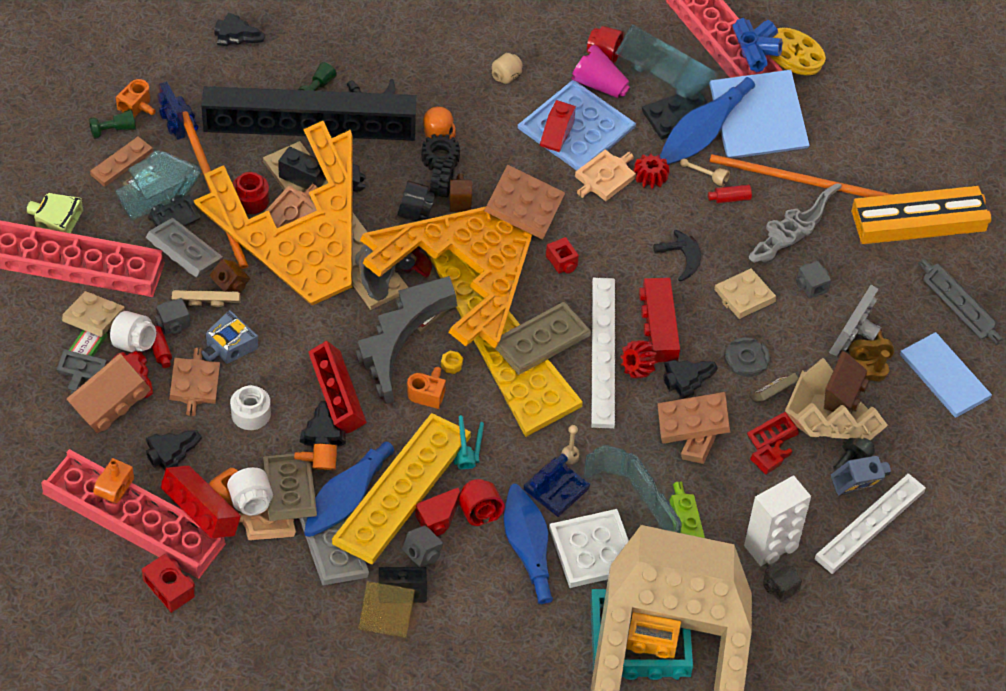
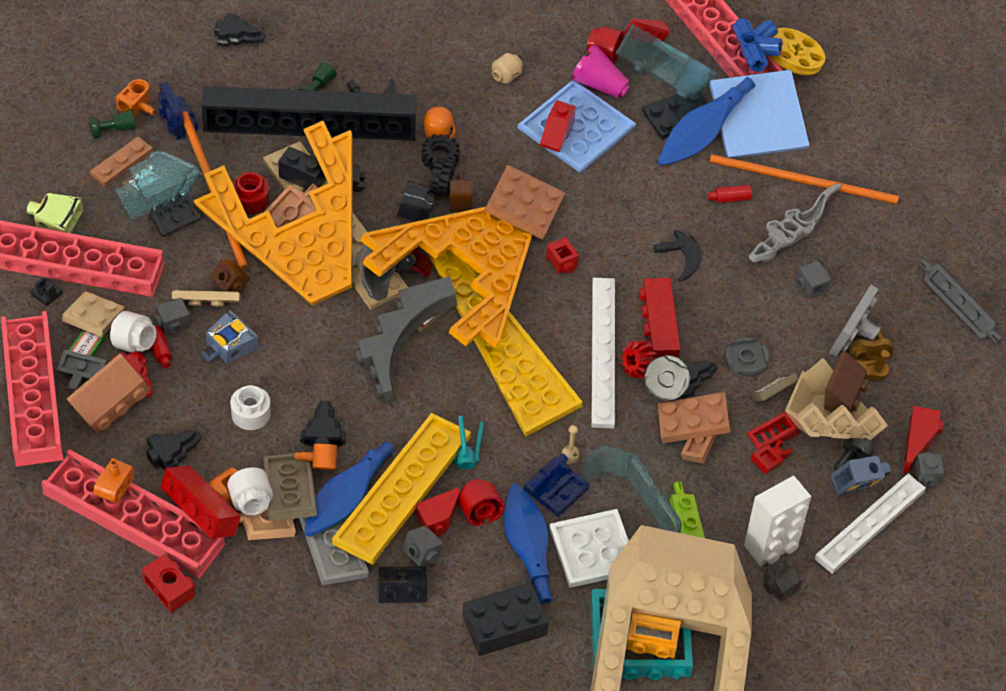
light grey plate [146,218,223,278] -> none
nougat plate [169,348,220,416] -> none
red brick [308,341,367,433] -> none
clear yellow tile [359,581,415,638] -> none
orange piece [407,367,446,409] -> none
yellow tile [441,351,463,374] -> none
dark tan tile [495,302,591,375] -> none
light nougat plate [575,150,636,201] -> none
red gear [633,153,670,189] -> none
tan hinge [680,159,730,187] -> none
tan plate [715,268,776,319] -> none
light orange brick [851,186,991,244] -> none
light blue tile [900,332,992,418] -> none
none -> coral tile [1,311,63,467]
none -> black tile [30,277,63,307]
none -> black brick [463,582,549,656]
none -> red slope [624,19,670,45]
none -> tile [644,355,690,401]
none -> red slope [903,406,944,474]
none -> dark grey brick [914,452,944,487]

